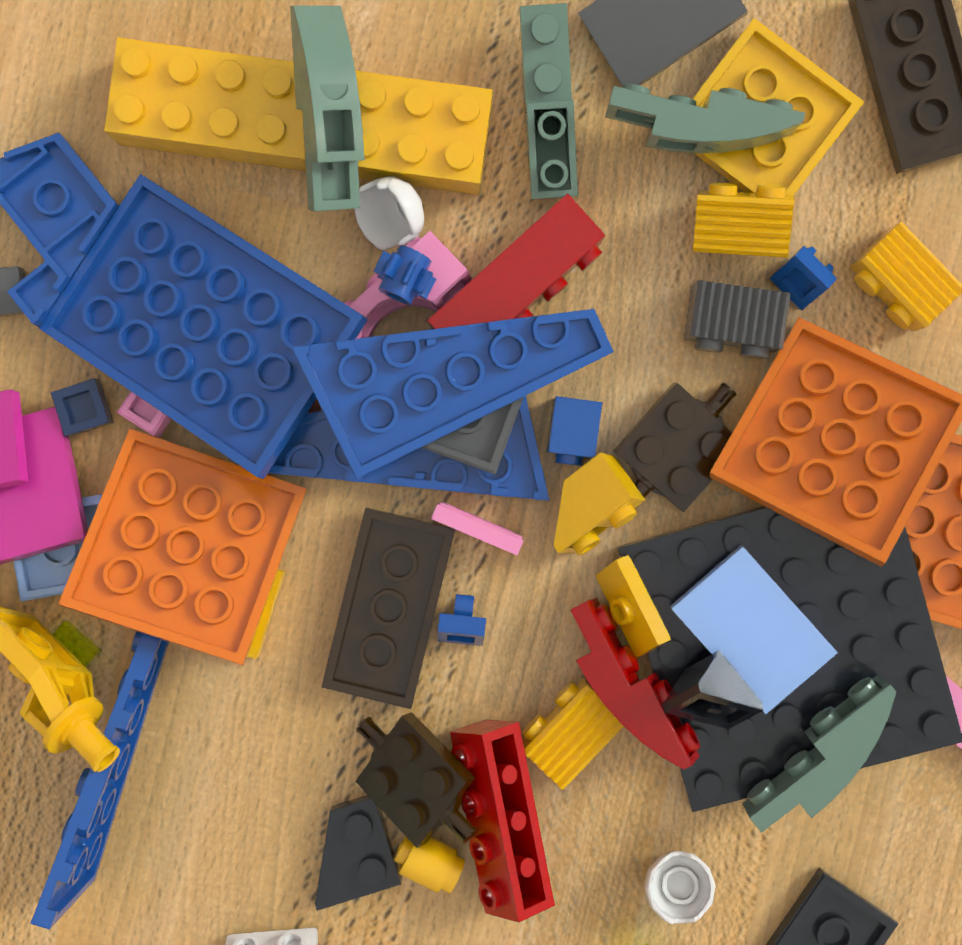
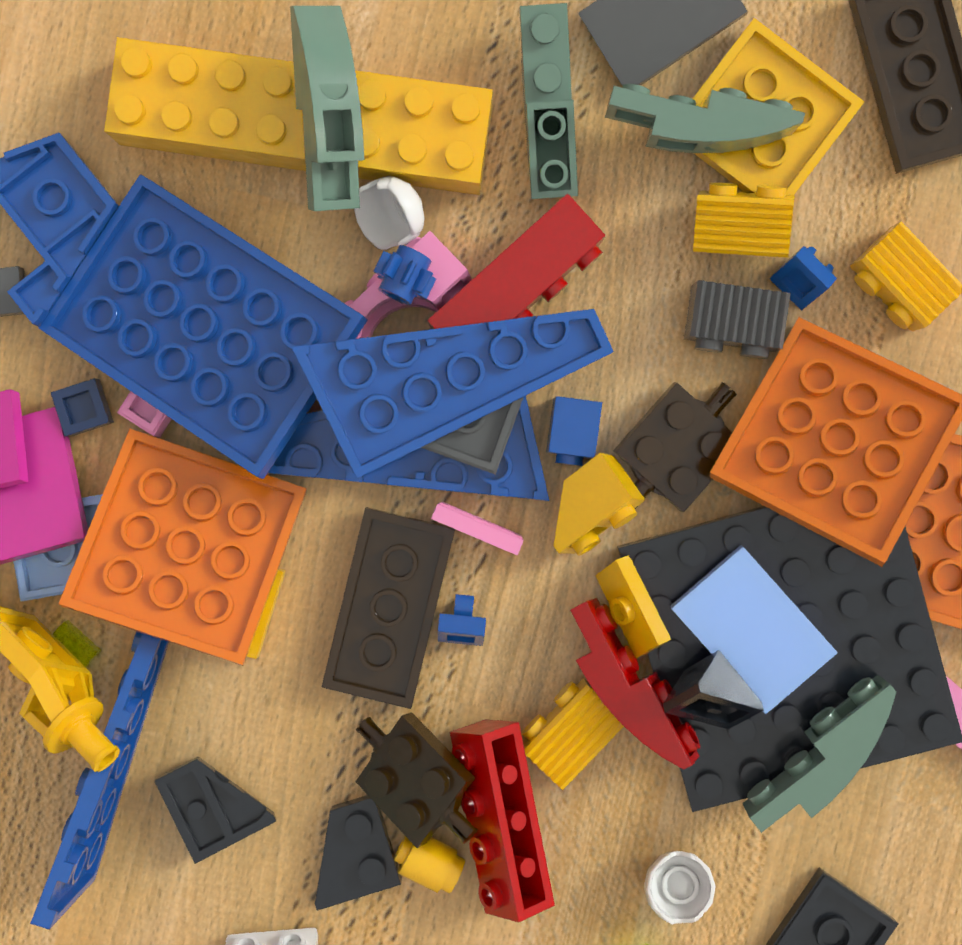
none -> black wing [154,757,276,864]

